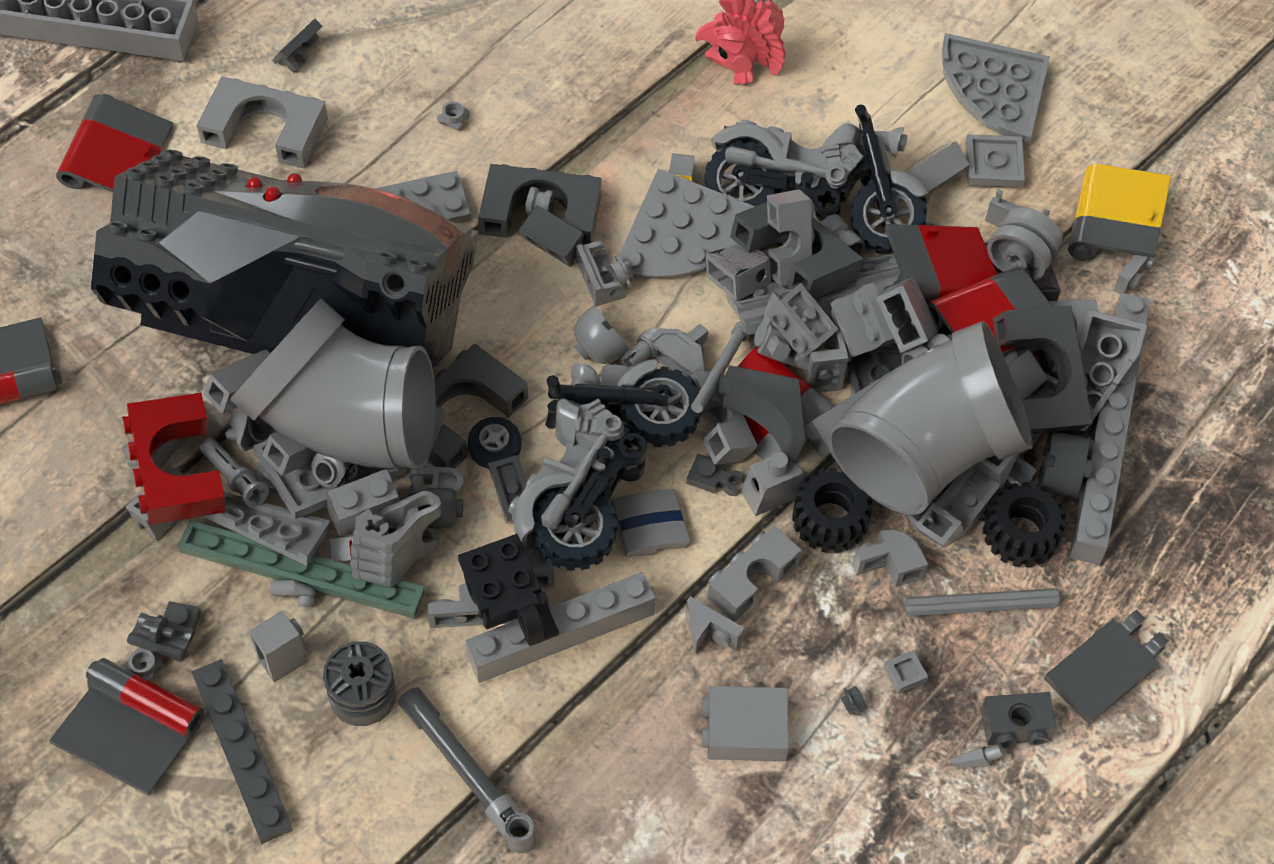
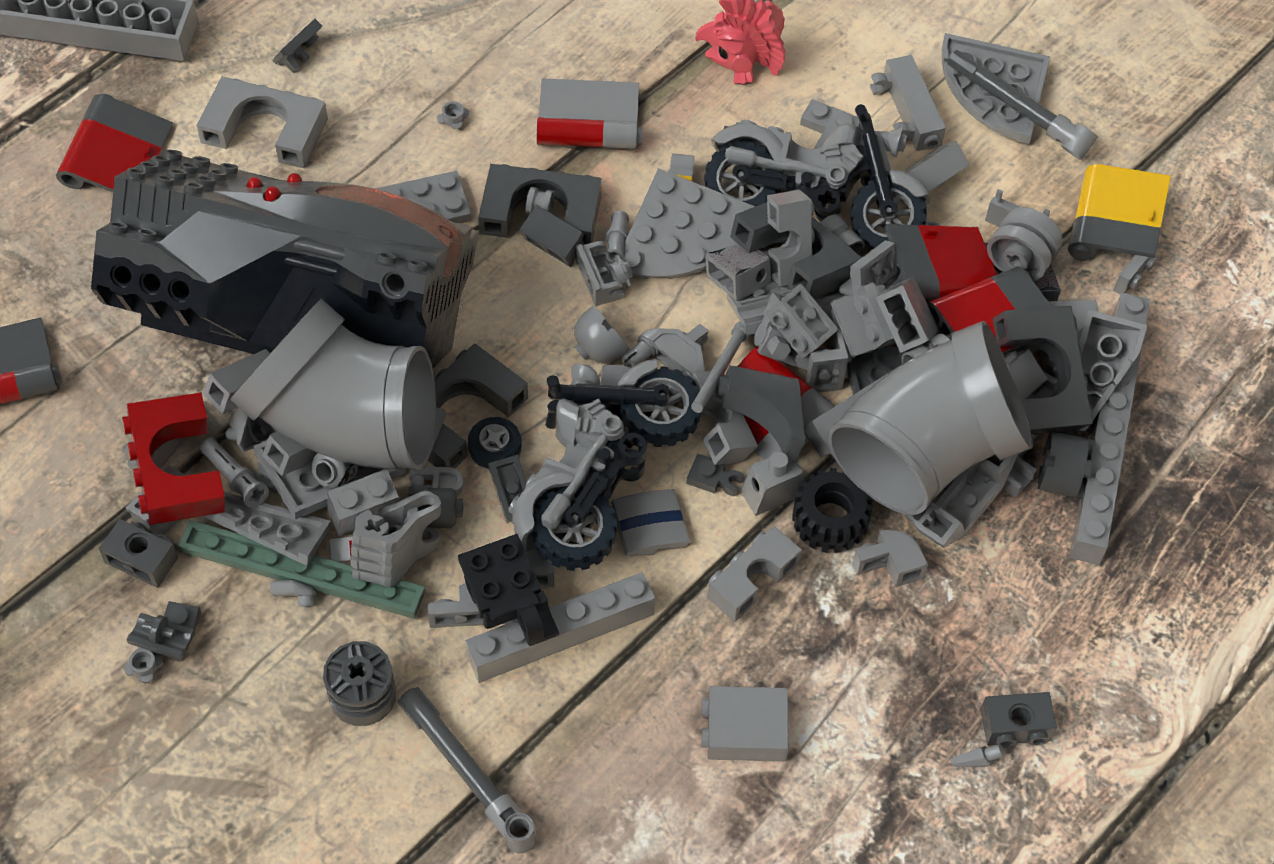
dark grey door [49,658,204,796] -> none
dark grey plate [191,659,293,844] -> none
light grey brick [249,611,307,682] -> none
light grey slope [686,596,744,653] -> none
dark grey plate [840,686,868,716] -> none
light grey plate [884,650,928,694] -> none
light grey axle [905,588,1060,616] -> none
light grey plate [965,134,1025,187] -> none
black tyre [983,482,1067,567] -> none
dark grey tile [1044,610,1169,725] -> none
none -> dark grey brick [99,519,178,588]
none -> light grey door [537,78,642,149]
none -> light grey pin [605,211,629,263]
none -> light grey plate [800,99,860,148]
none -> light grey bracket [839,240,897,295]
none -> light grey brick [870,55,946,151]
none -> dark grey piece [947,50,1098,160]

